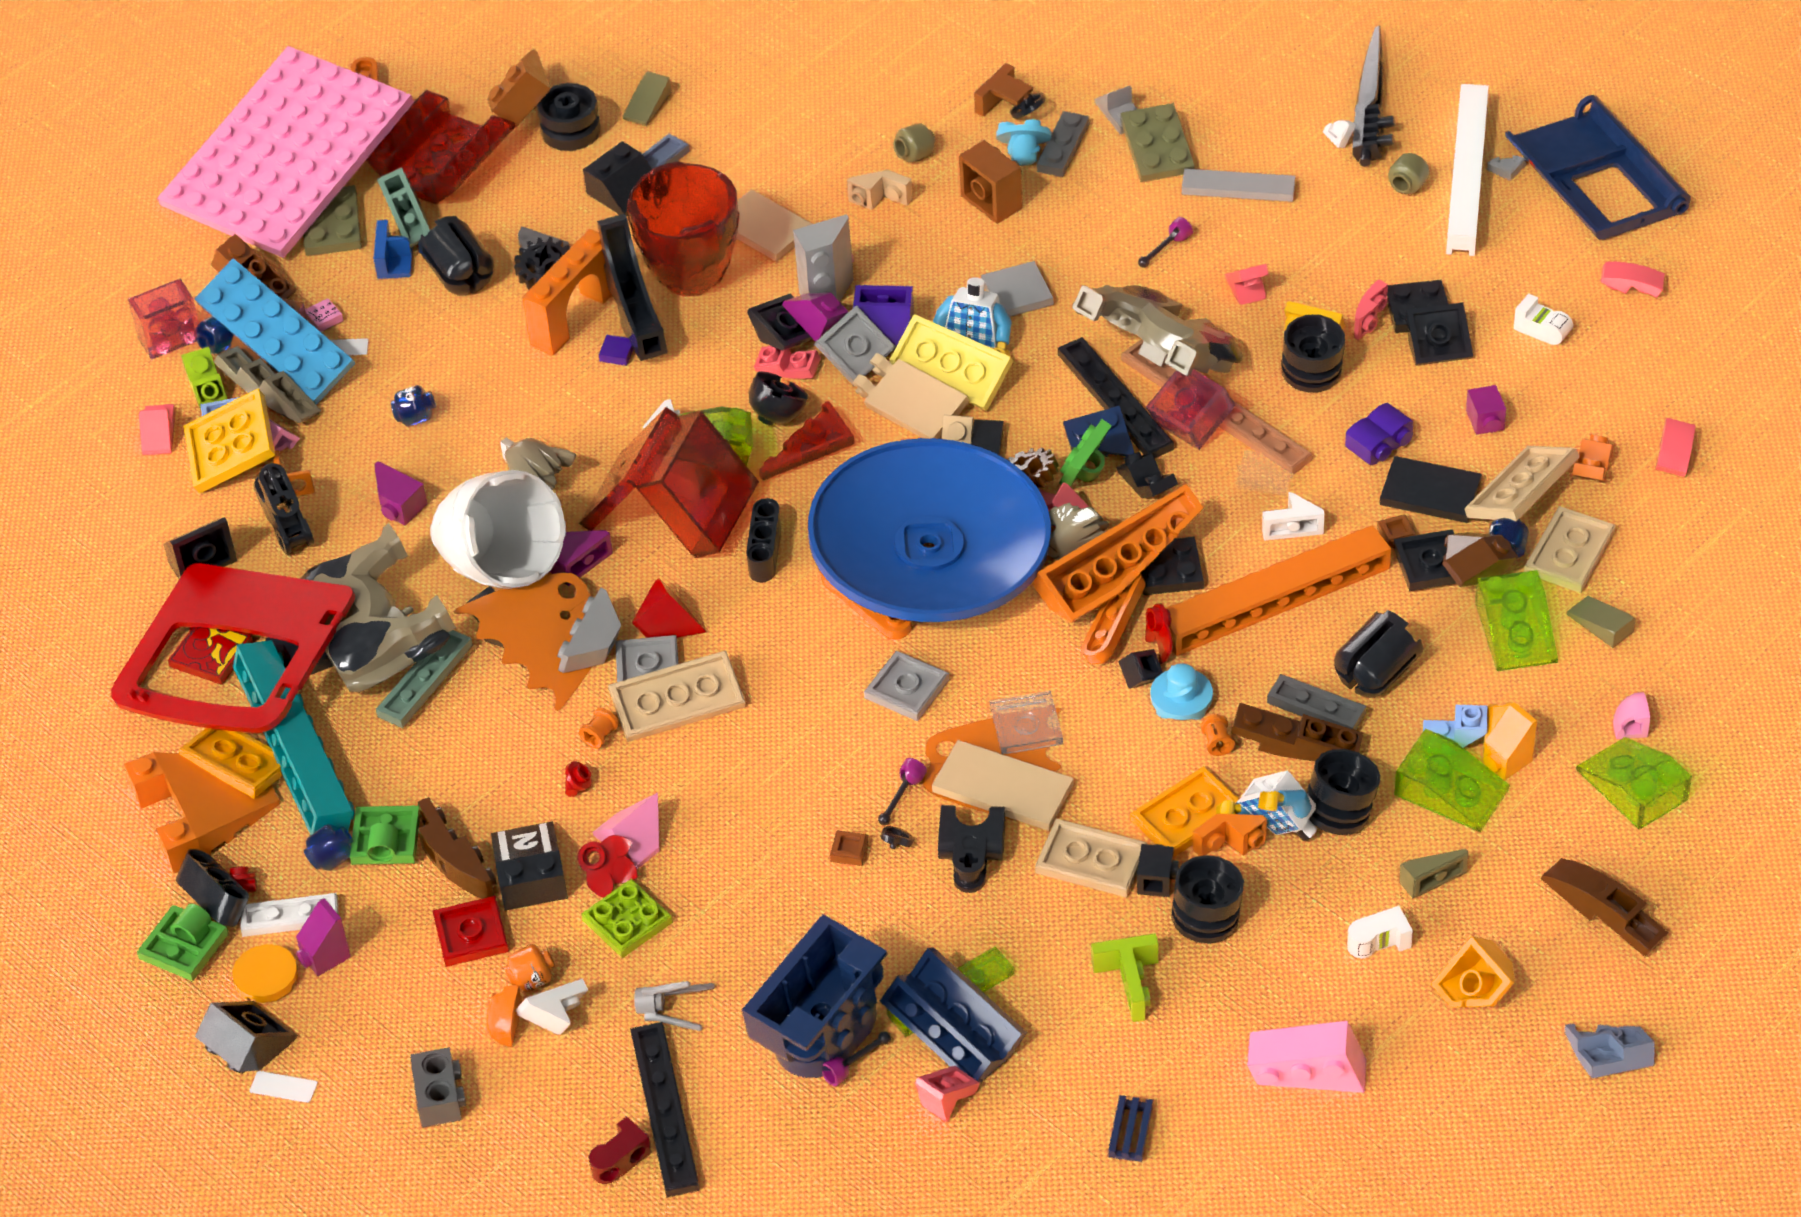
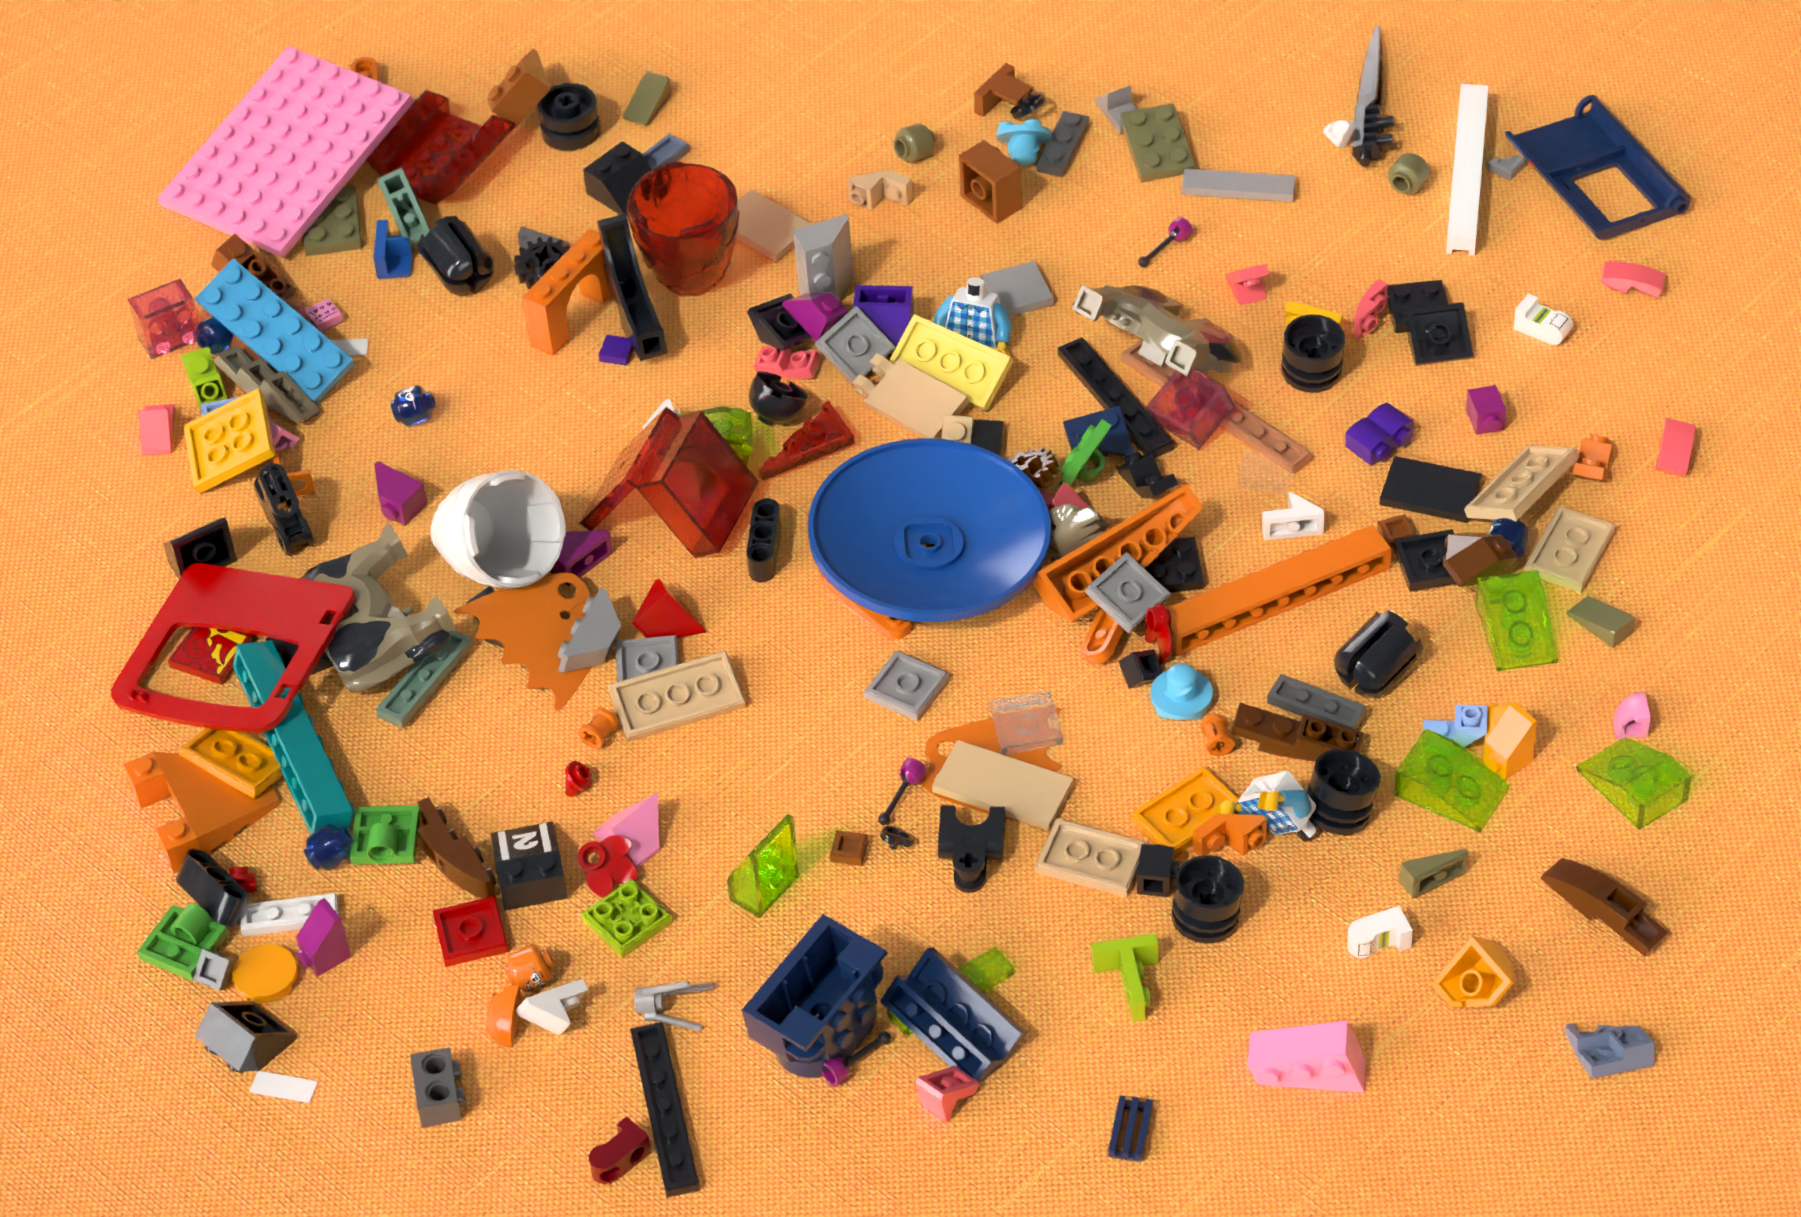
dark tan piece [500,438,576,490] -> none
none -> plate [192,948,236,991]
none -> clear neon green slope [727,814,799,918]
none -> light grey tile [1084,552,1171,634]

